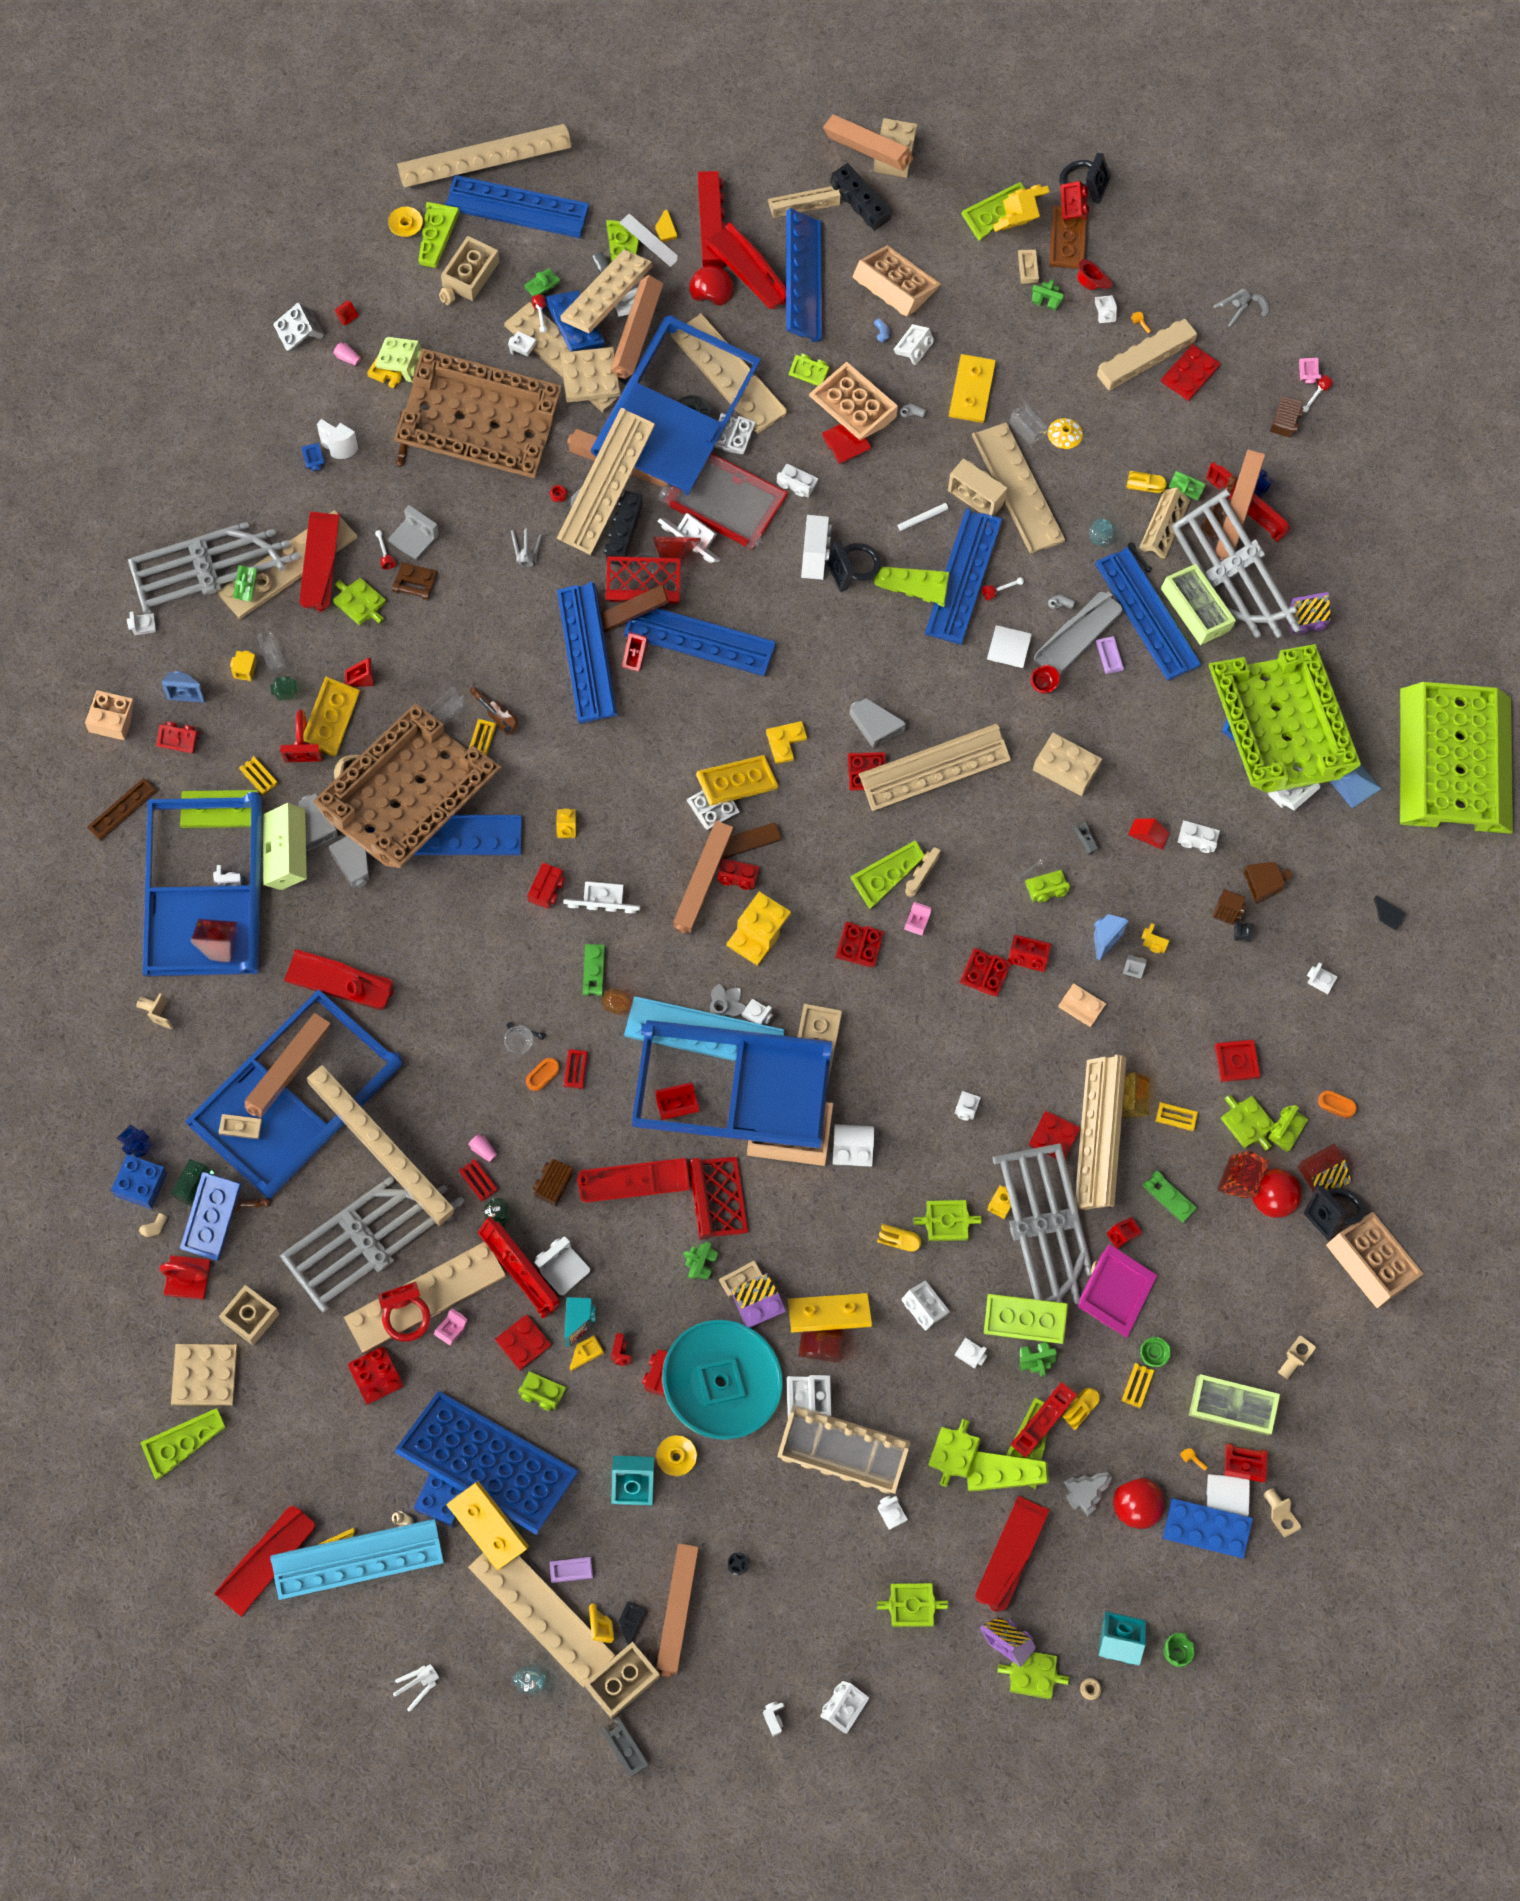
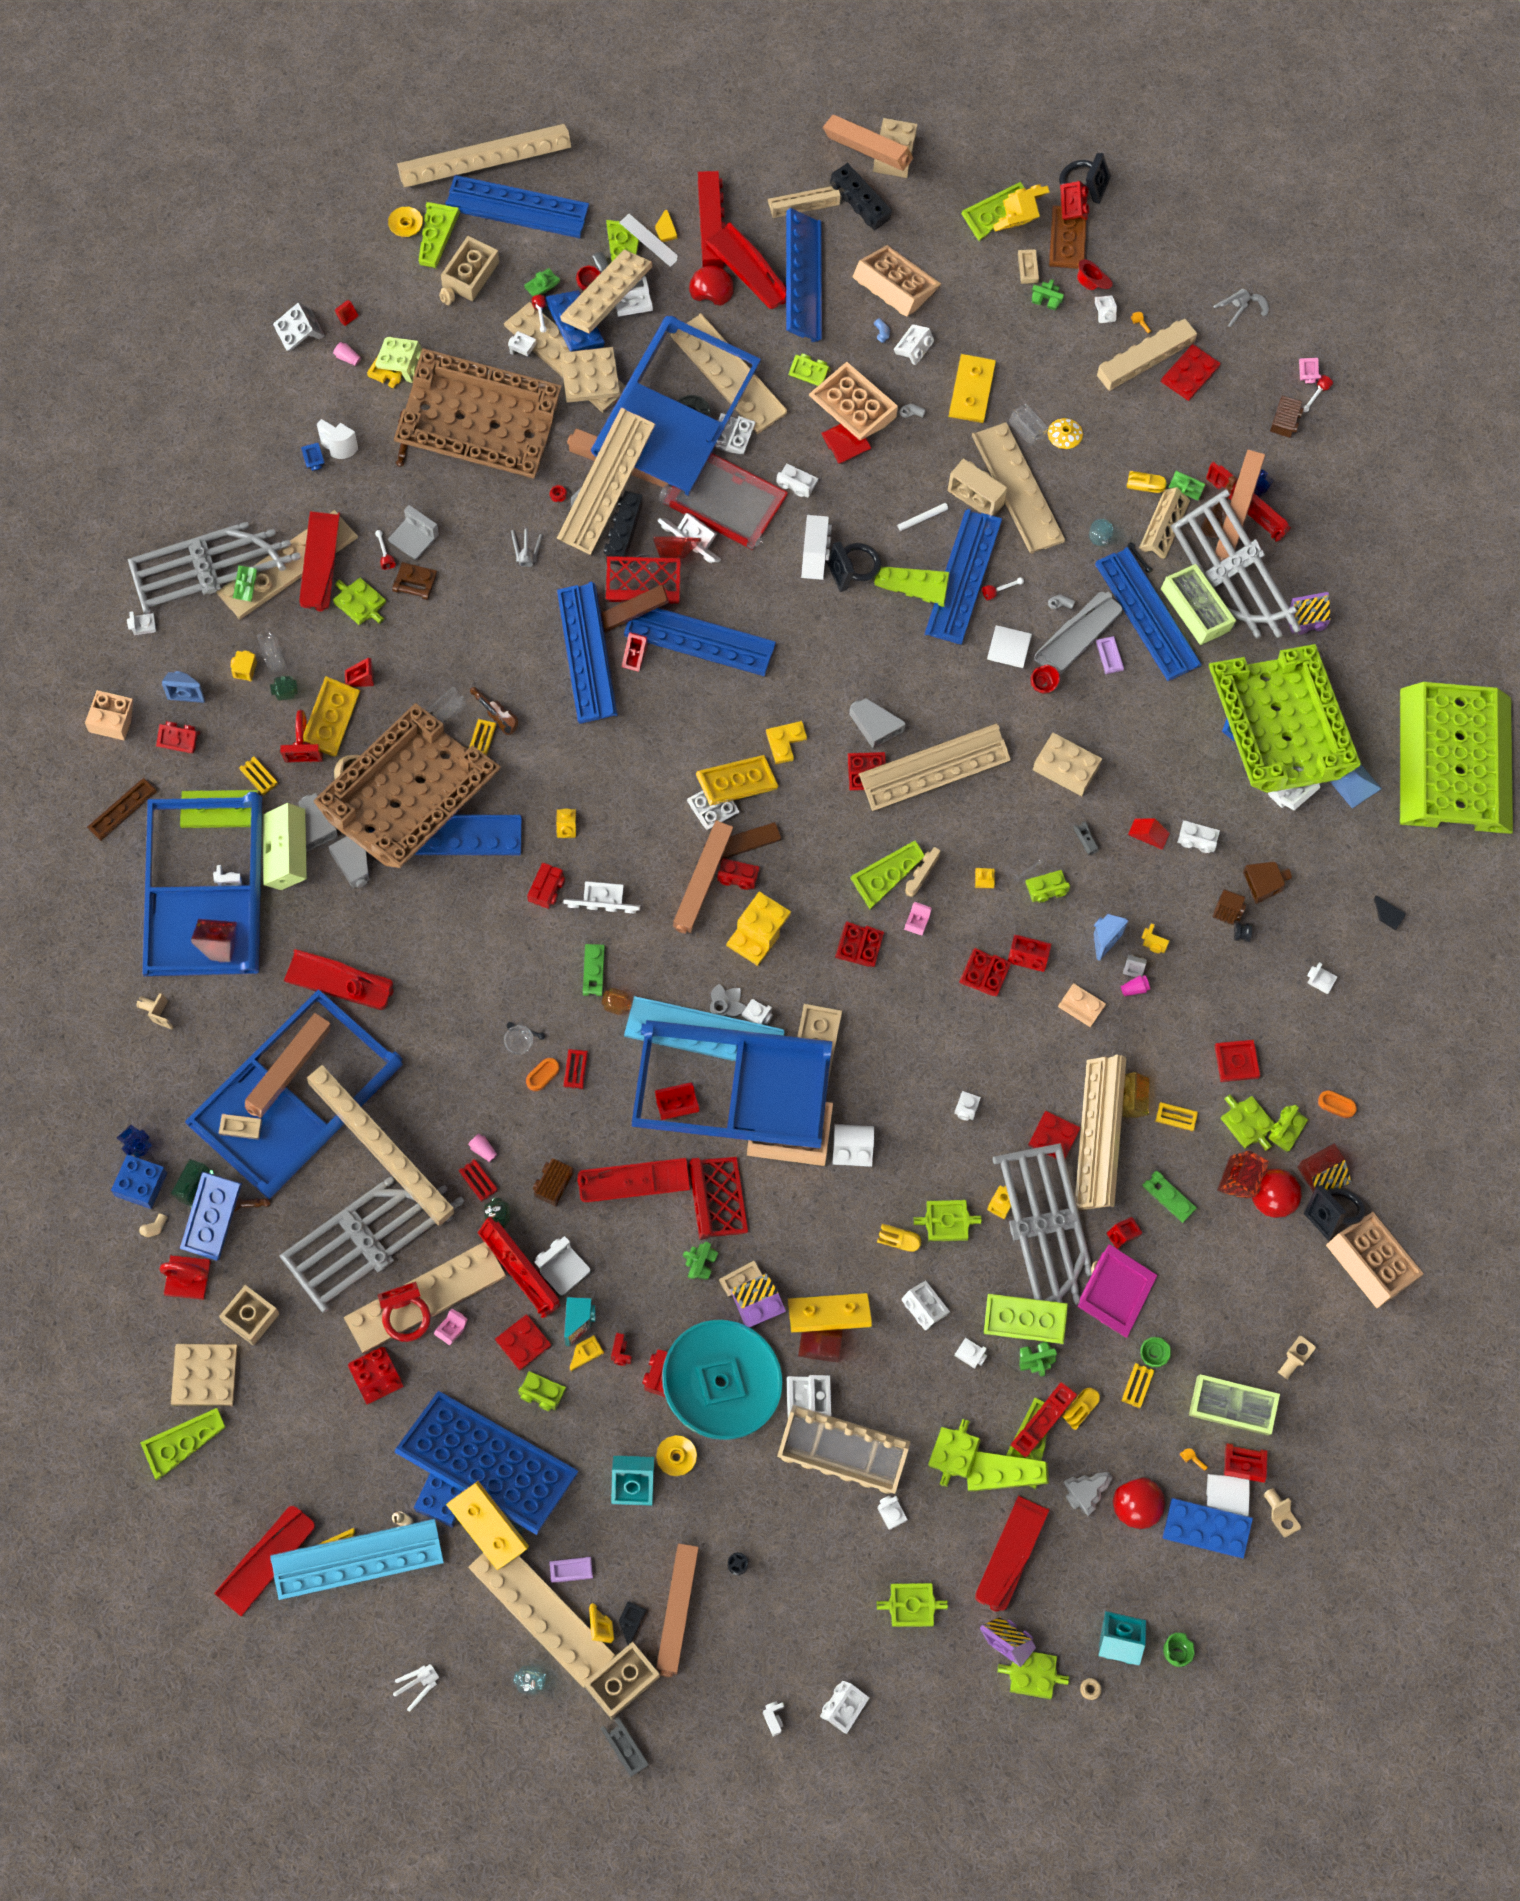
nougat brick [610,275,664,379] -> none
none -> red hair [576,265,601,291]
none -> yellow tile [975,868,995,888]
none -> dark pink cone [1120,975,1150,997]

